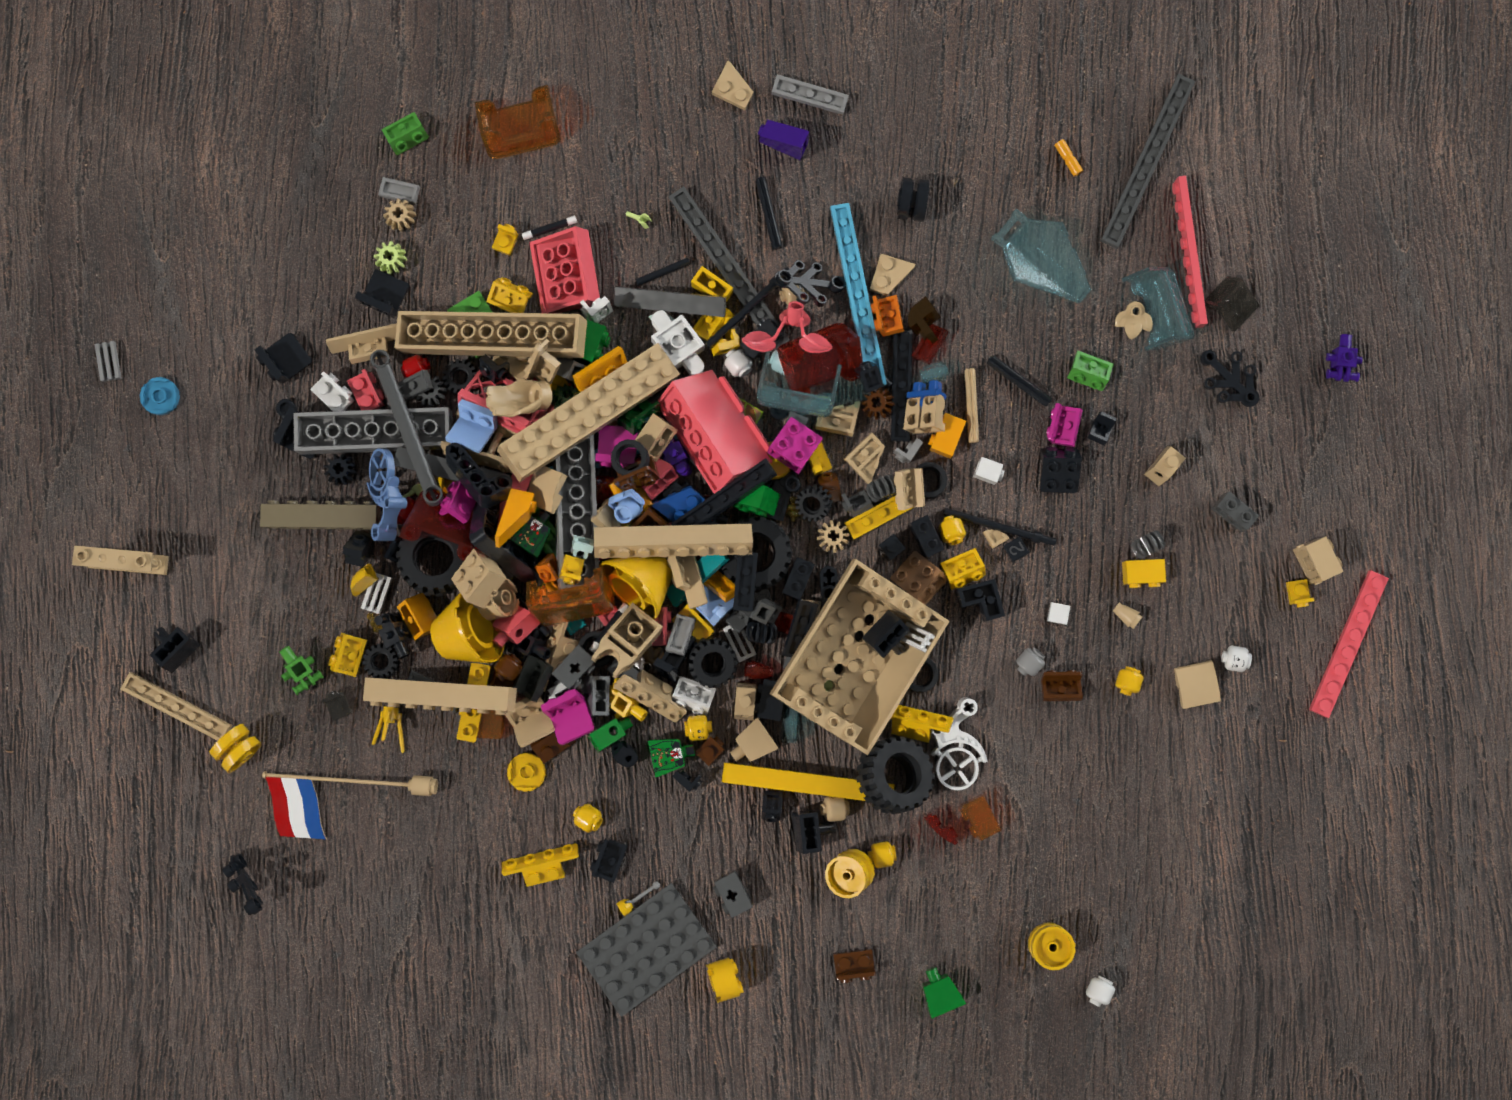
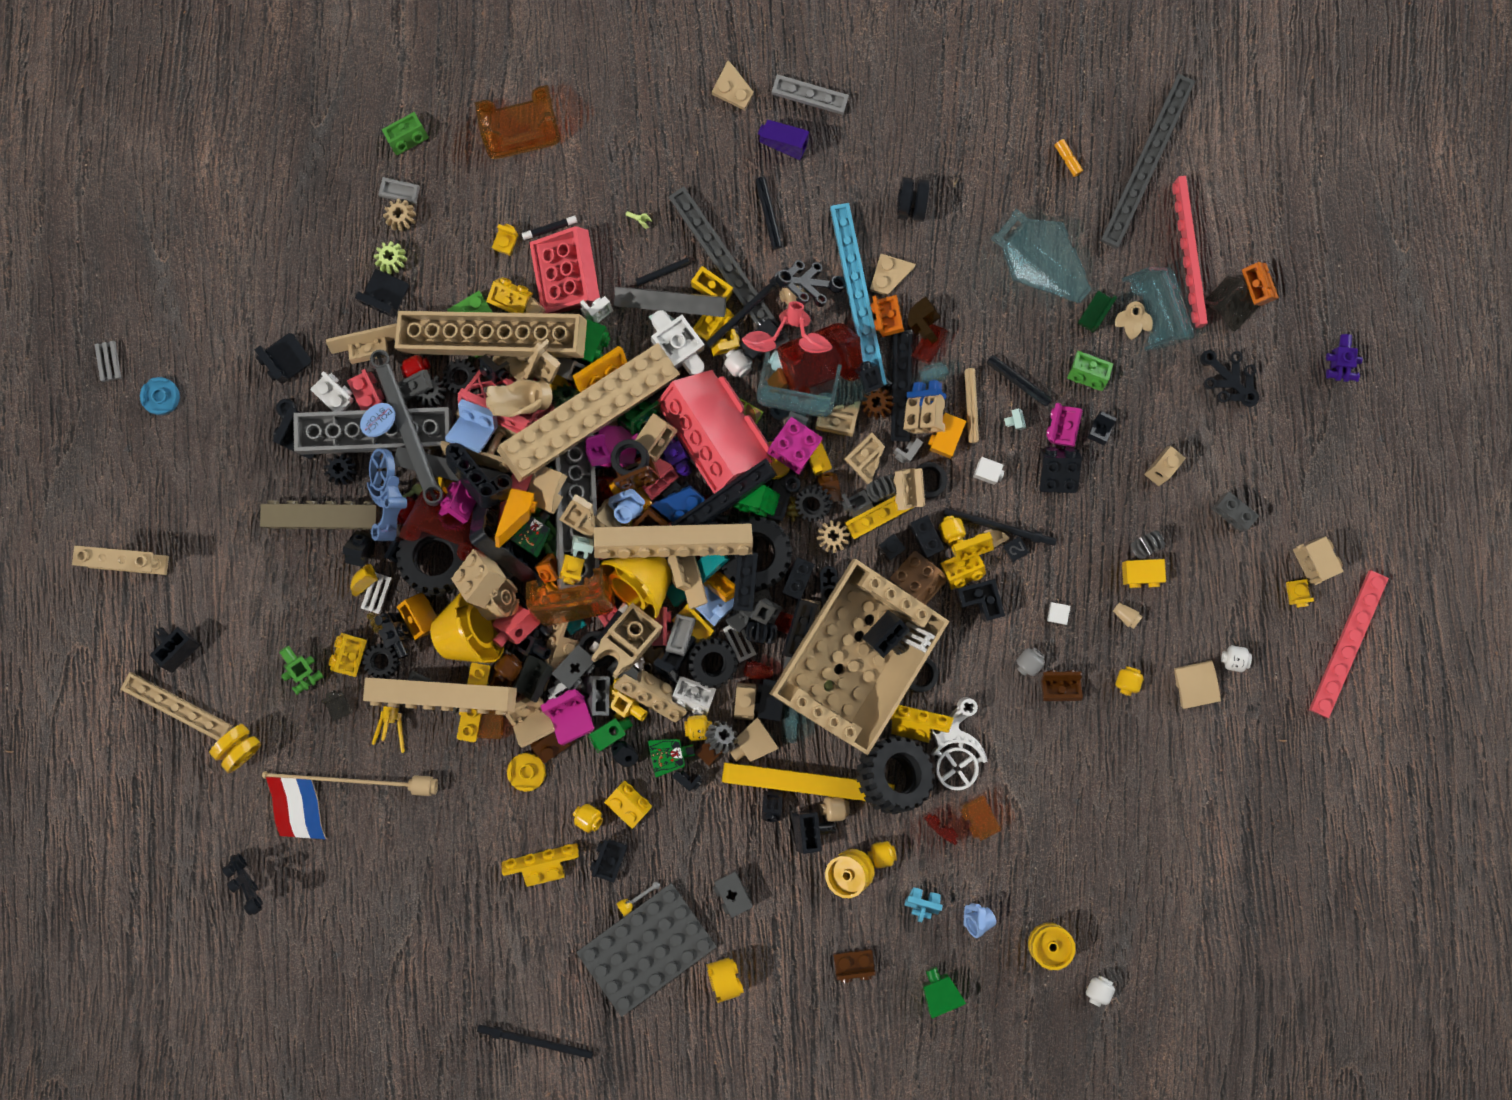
none -> light blue piece [360,403,395,437]
none -> black bar [477,1024,593,1059]
none -> tan tile [526,297,546,313]
none -> tan wing [559,494,595,539]
none -> magenta bracket [585,434,611,466]
none -> yellow bracket [604,781,652,829]
none -> dark grey gear [704,721,738,754]
none -> dark orange slope [767,368,788,396]
none -> medium azure hips [904,887,943,923]
none -> yellow bracket [951,532,994,563]
none -> light blue piece [964,903,996,938]
none -> light aqua tile [1004,408,1026,430]
none -> dark green panel [1077,290,1117,333]
none -> orange brick [1242,262,1279,306]

